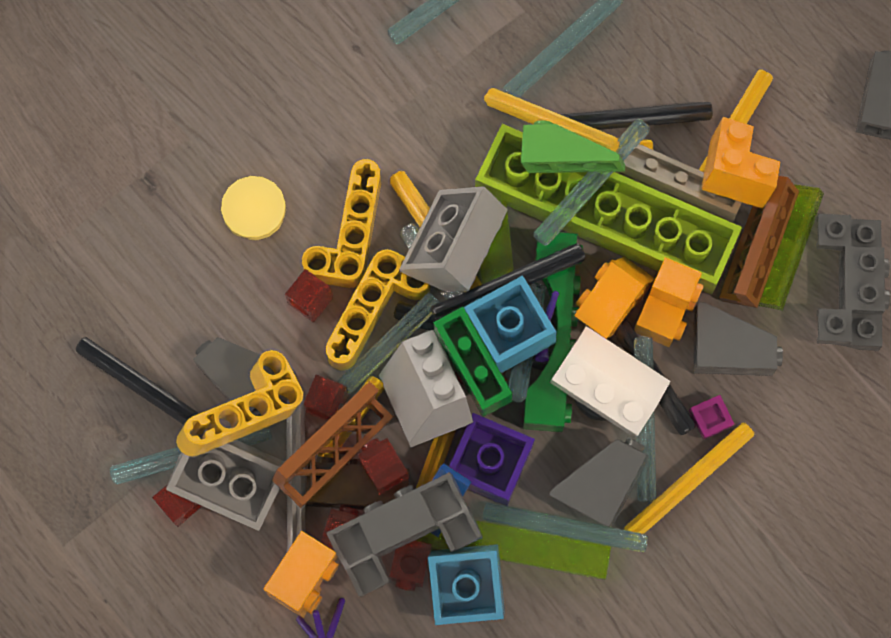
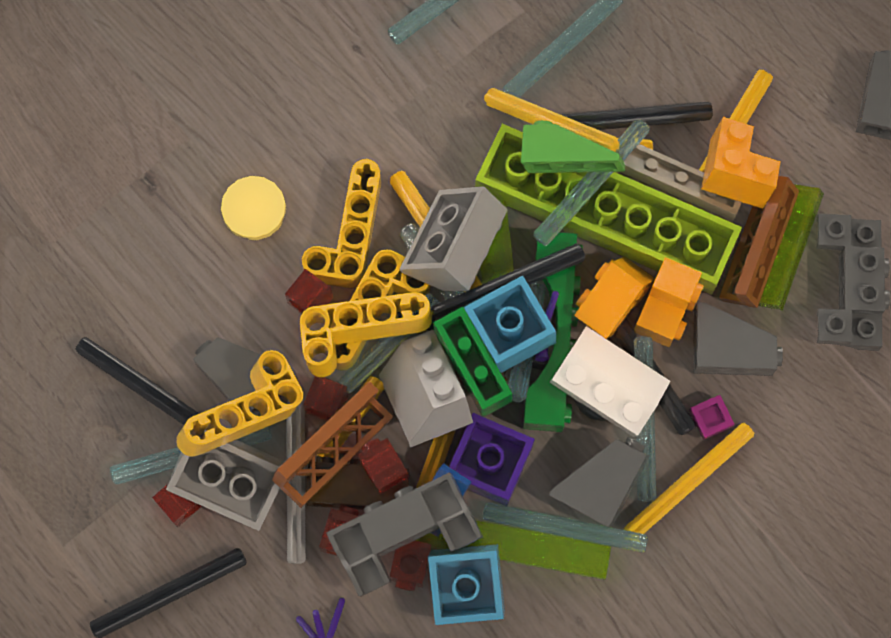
light orange brick [264,531,339,618] -> none
none -> black axle [89,548,247,638]
none -> yellow beam [300,292,432,377]

